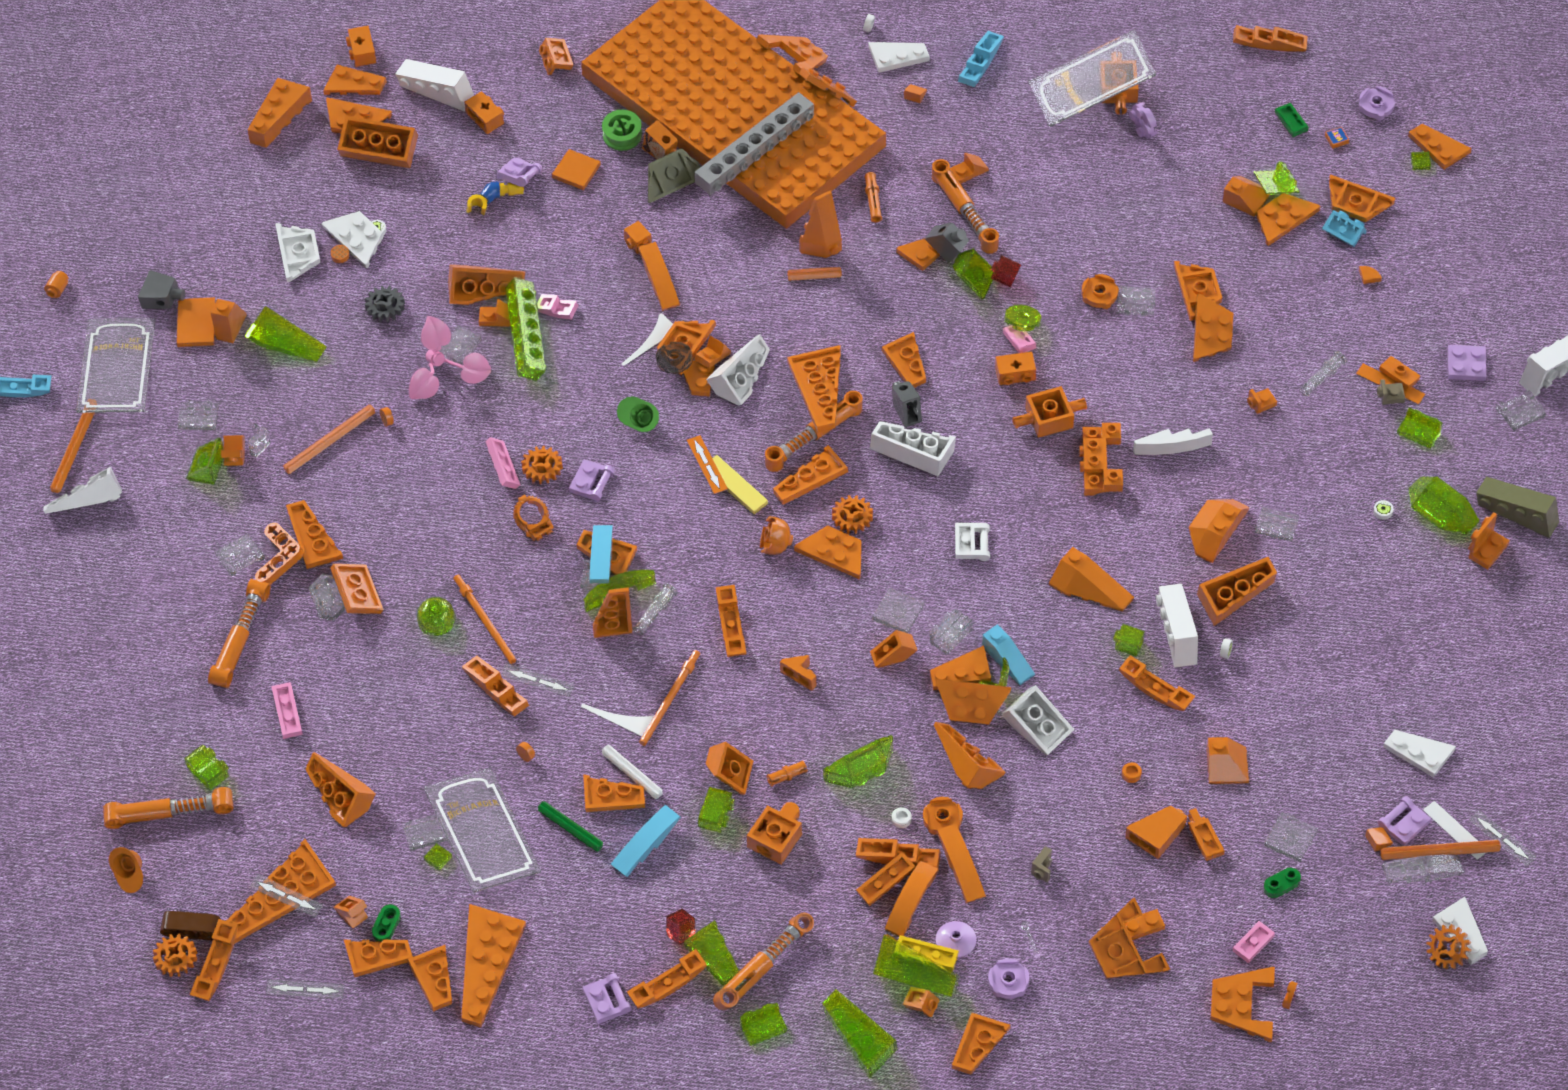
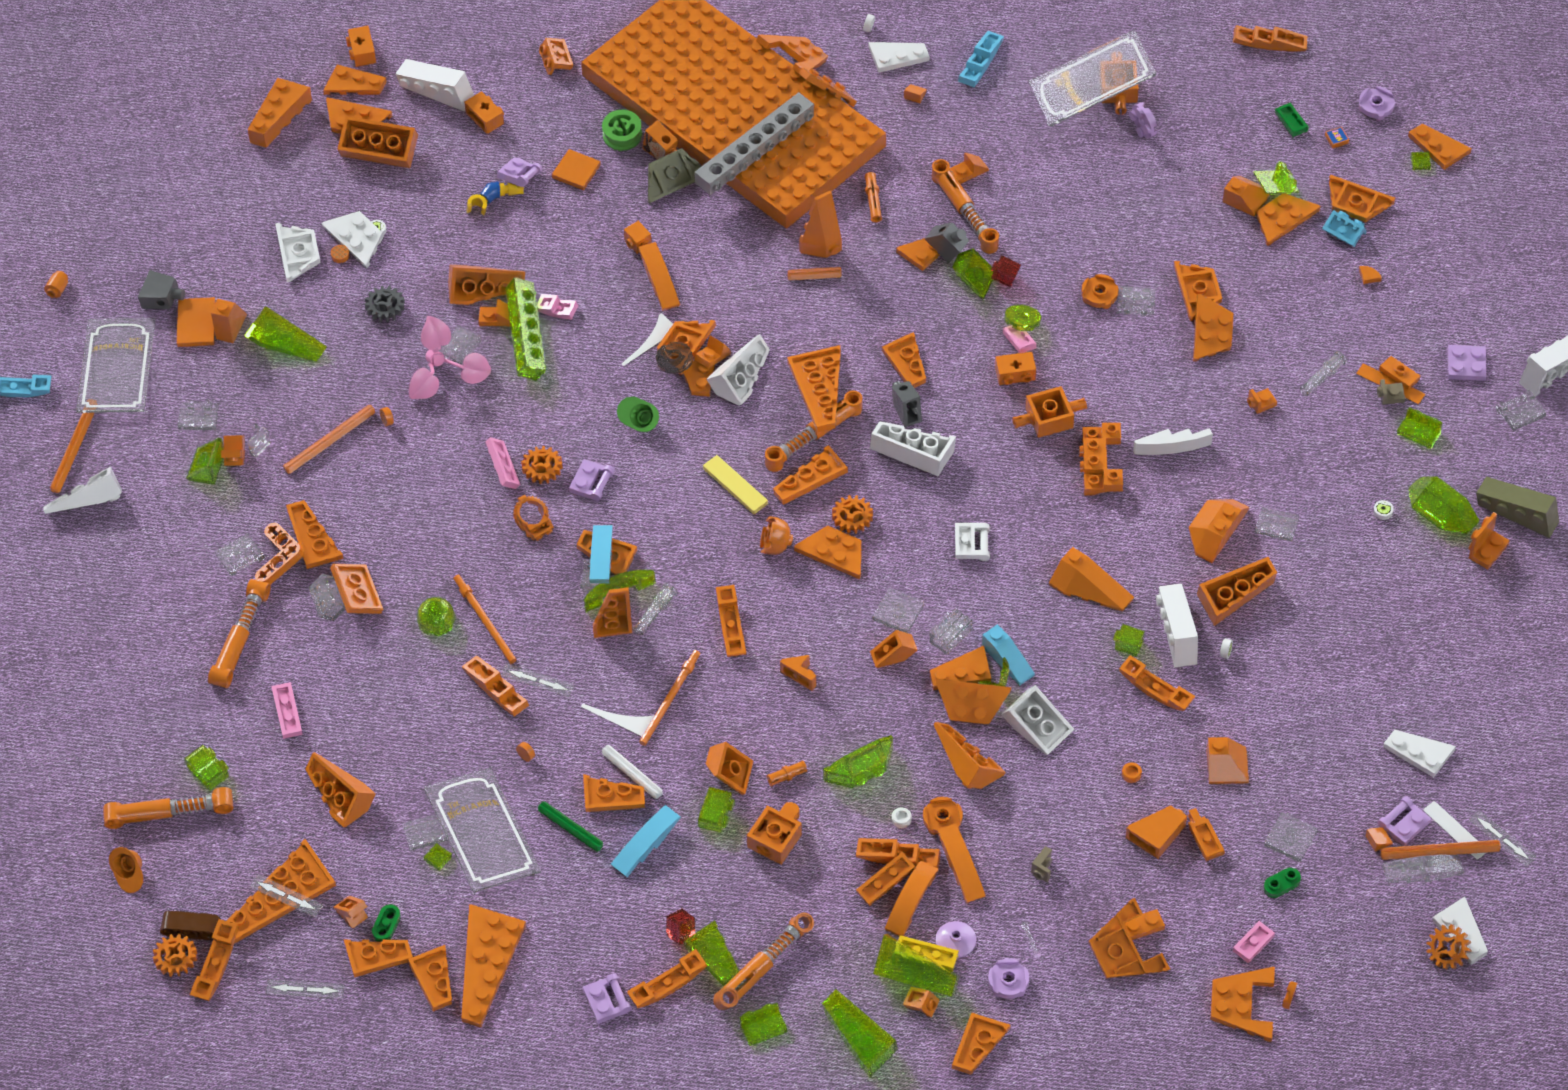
orange sticker [687,435,728,494] -> none

